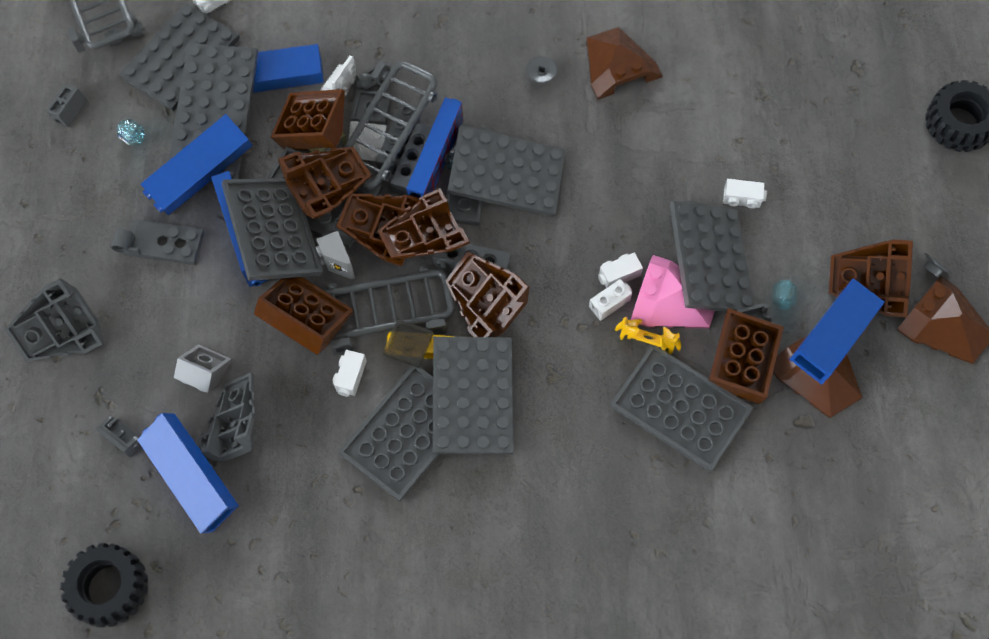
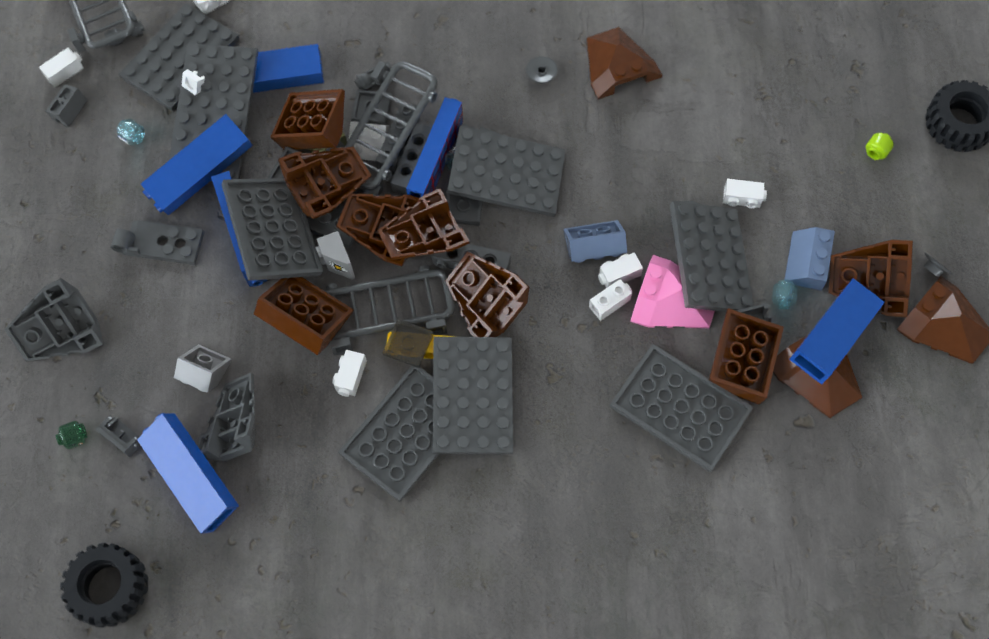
white bracket [321,56,357,97] -> none
yellow piece [615,317,681,355] -> none
none -> white brick [39,48,83,88]
none -> clear green head [55,420,88,450]
none -> white tile [182,69,205,95]
none -> sand blue slope [564,220,627,263]
none -> sand blue slope [784,227,835,291]
none -> lime head [865,133,894,160]

